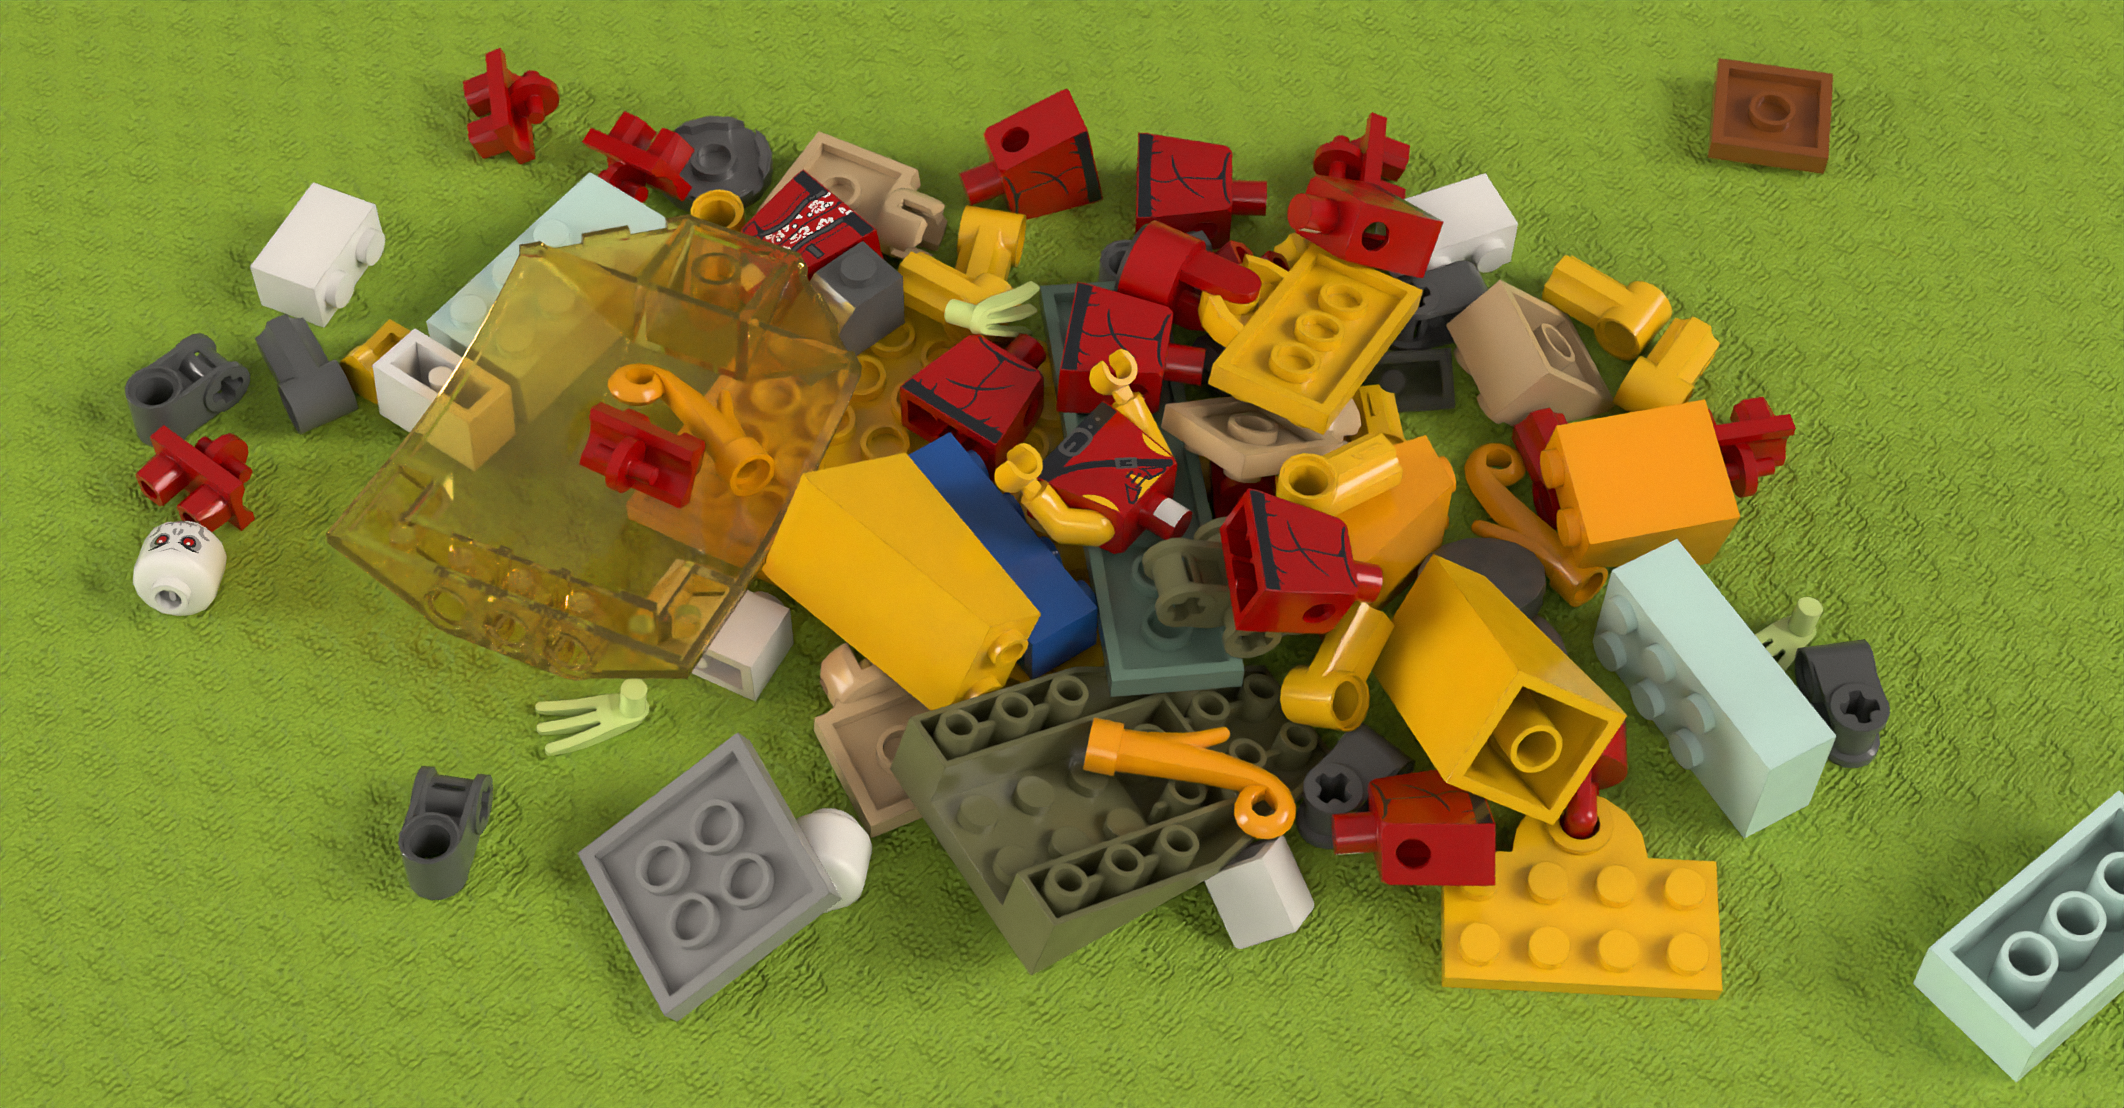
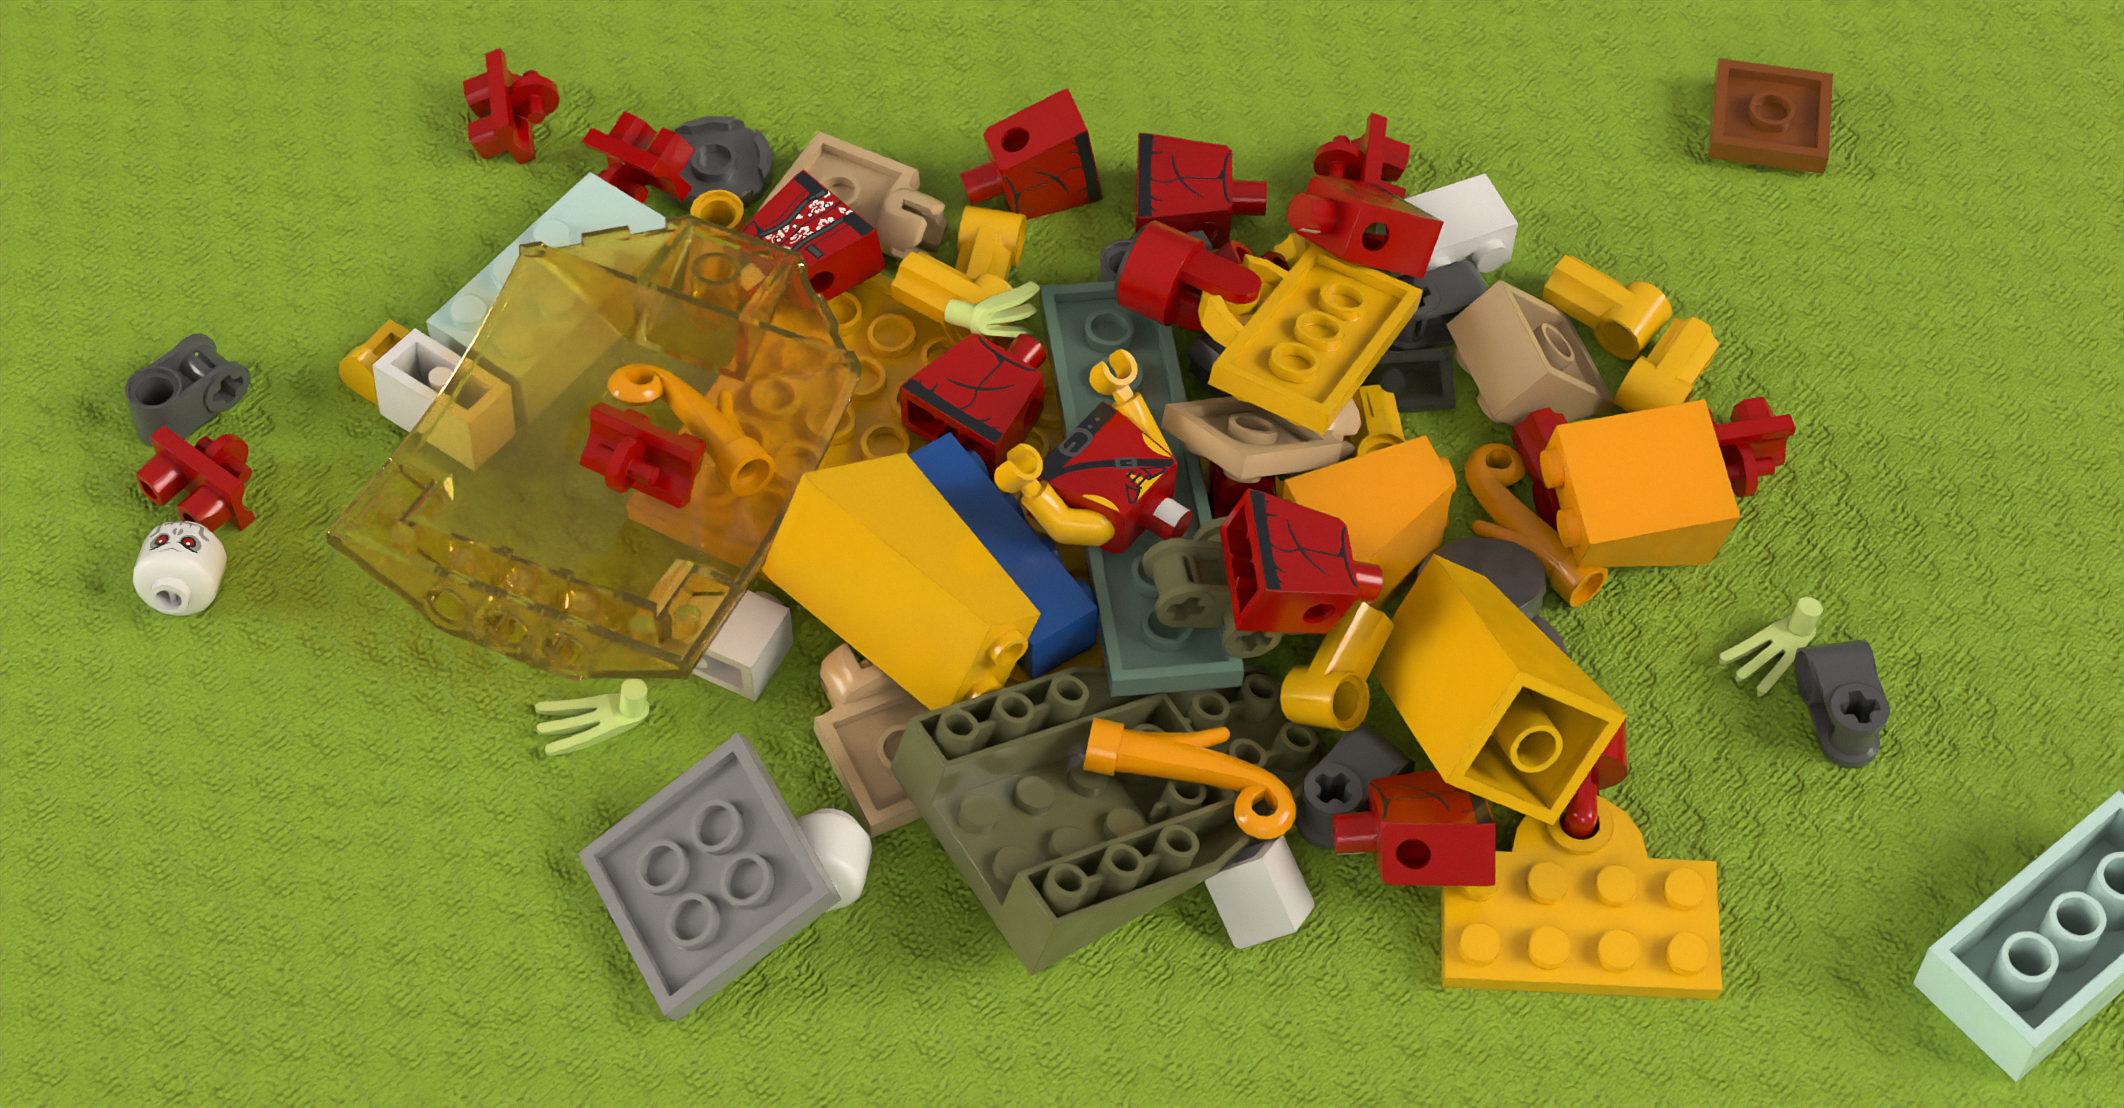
white brick [250,183,385,328] -> none
dark grey piece [255,314,358,435] -> none
dark grey piece [398,766,493,900] -> none
dark grey slope [771,241,905,387] -> none
red torso [1056,282,1206,414] -> none
yellow piece [1275,433,1403,516] -> none
light aqua brick [1593,539,1836,838] -> none

